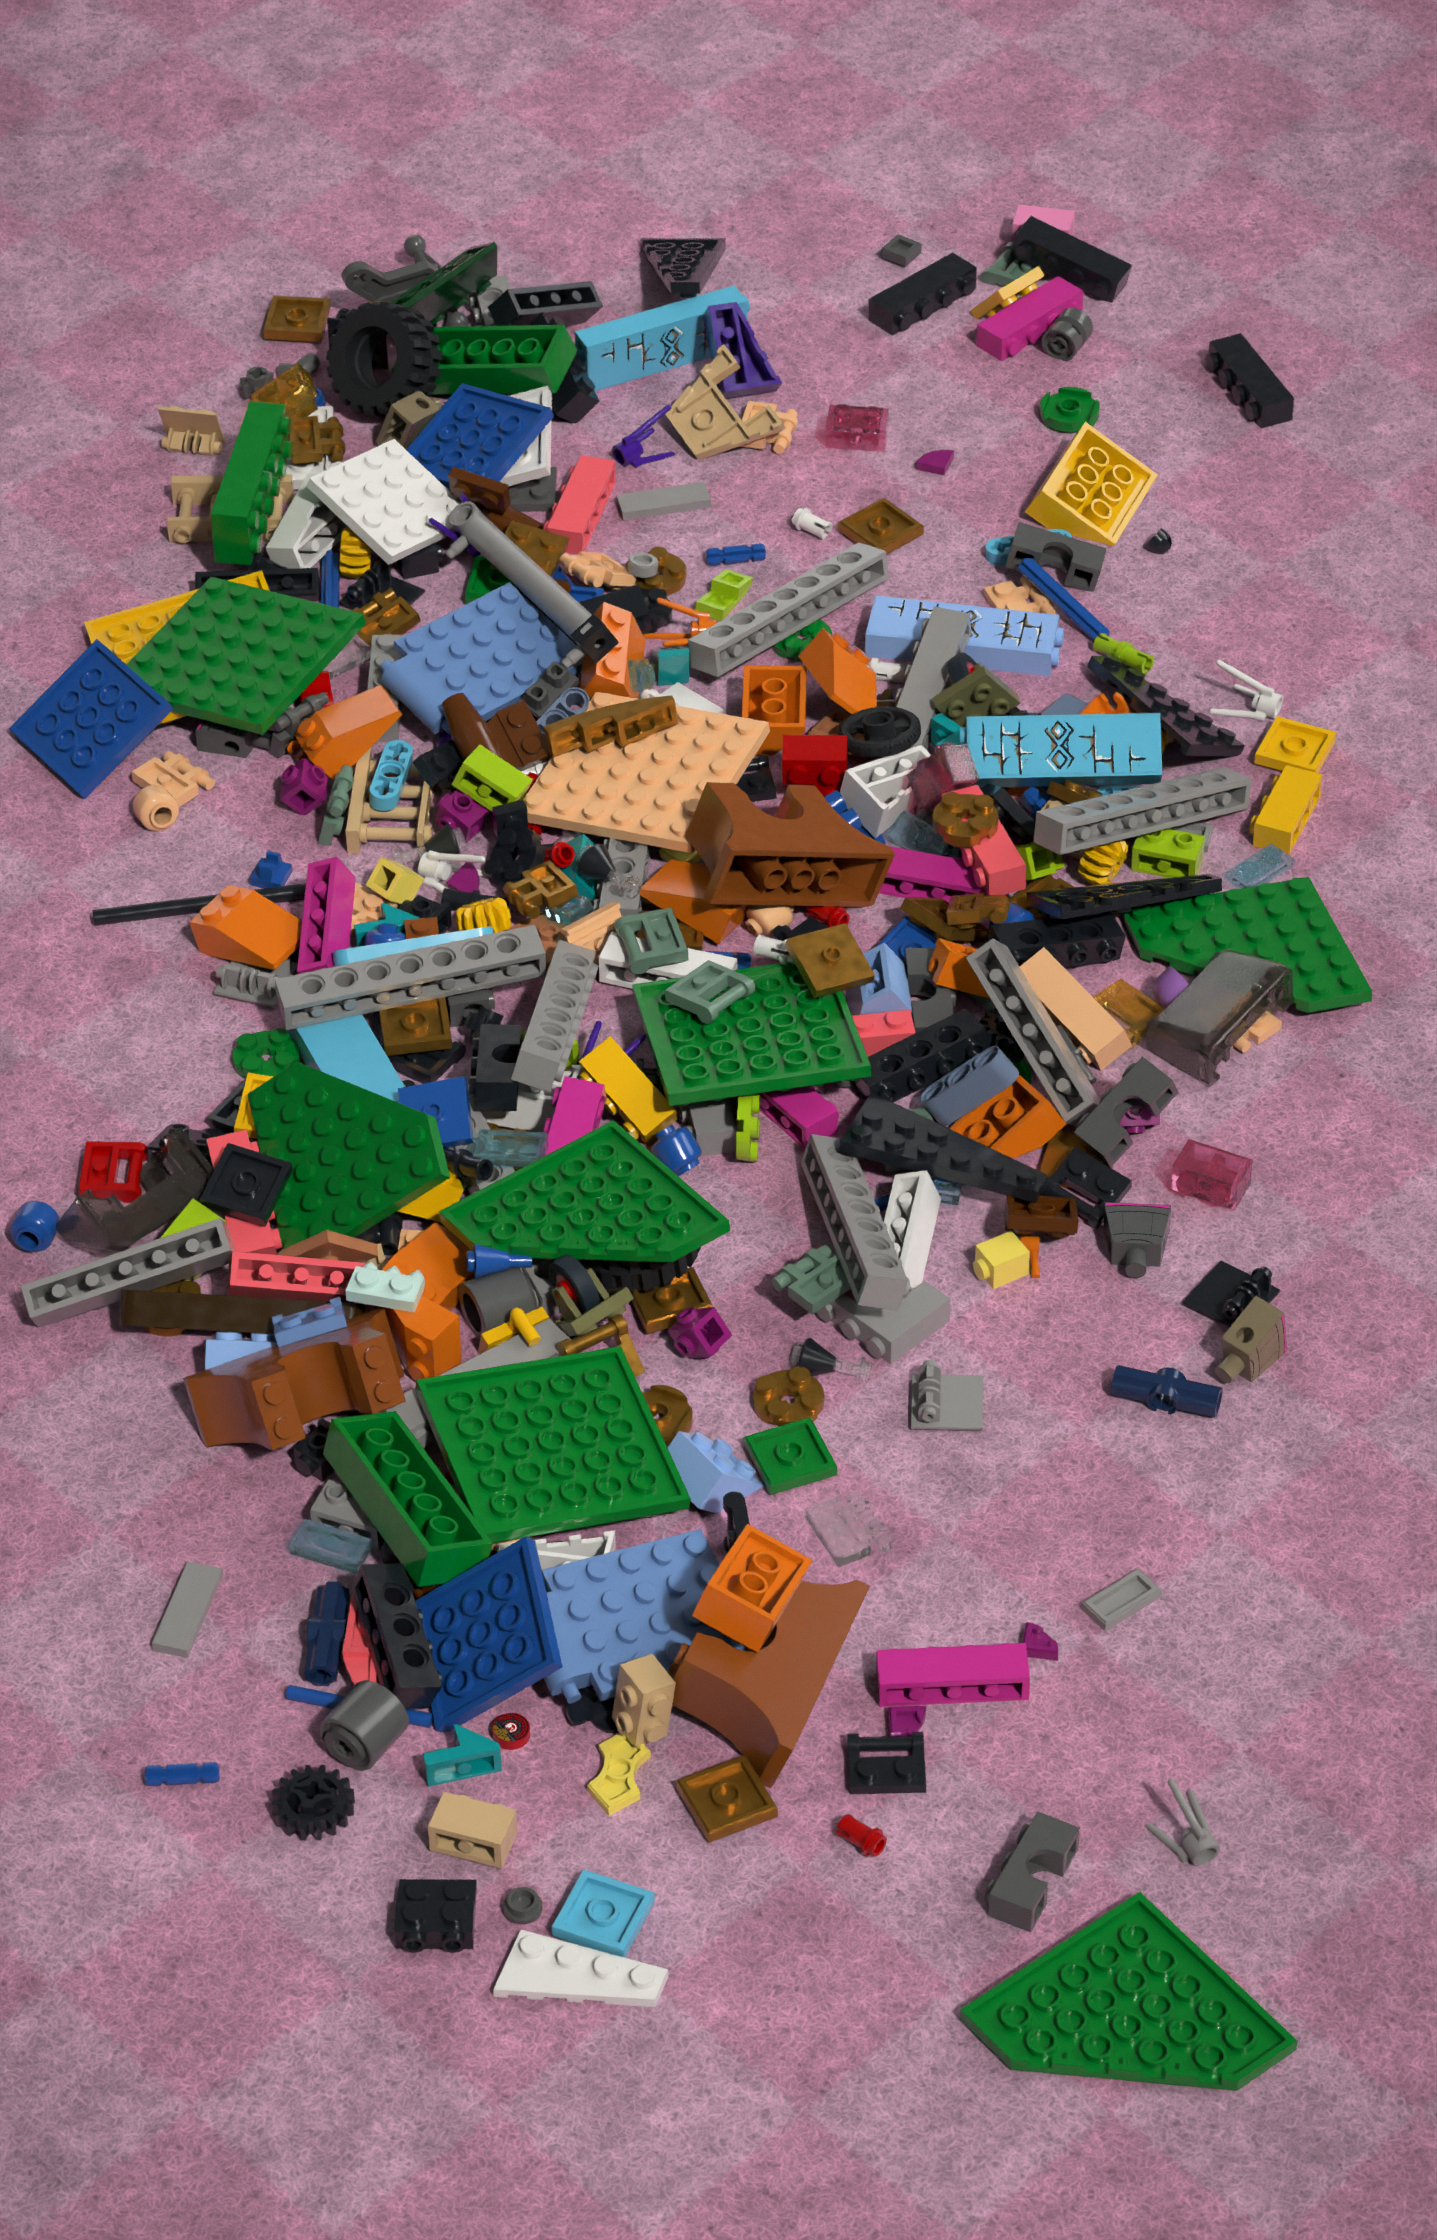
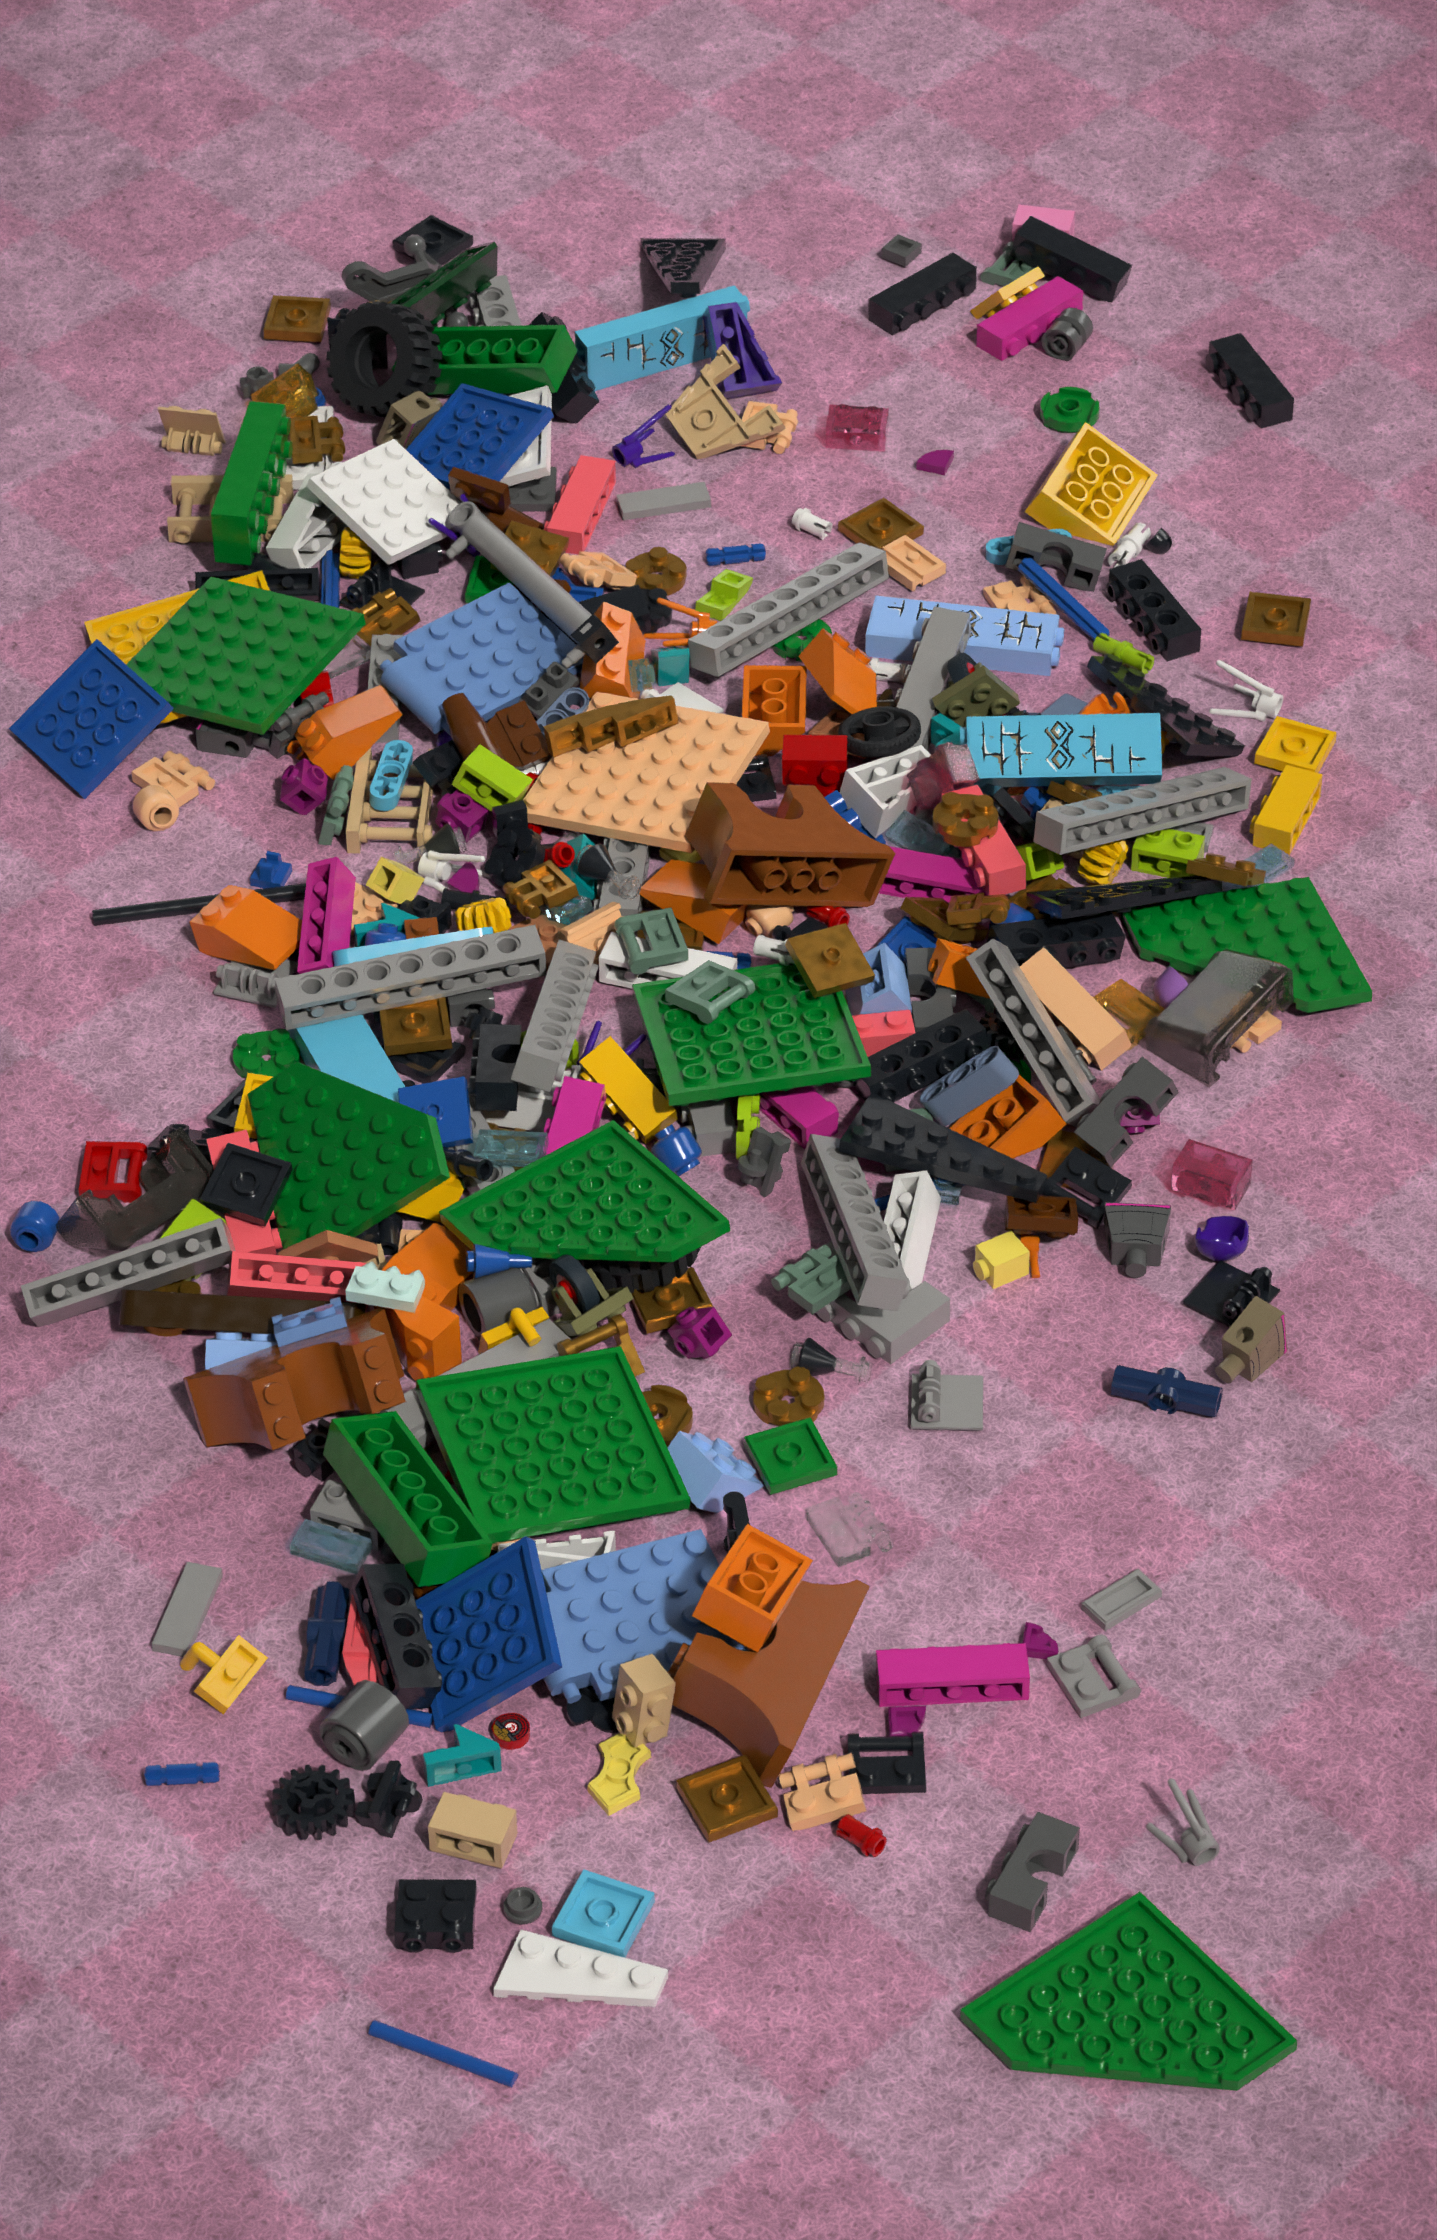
black brick [488,281,603,326] -> none
light grey tile [627,553,658,578] -> none
none -> yellow plate [180,1635,268,1714]
none -> black hips [355,1760,423,1838]
none -> blue bar [369,2020,518,2088]
none -> black plate [392,215,474,266]
none -> dark grey hips [737,1127,791,1197]
none -> light nougat plate [779,1753,867,1831]
none -> light nougat plate [882,535,946,592]
none -> light grey plate [1047,1635,1141,1718]
none -> black brick [1106,559,1201,662]
none -> white pin [1108,523,1151,568]
none -> pearl gold plate [1186,853,1266,886]
none -> dark purple hair [1195,1216,1249,1262]
none -> pearl gold plate [1241,592,1311,647]

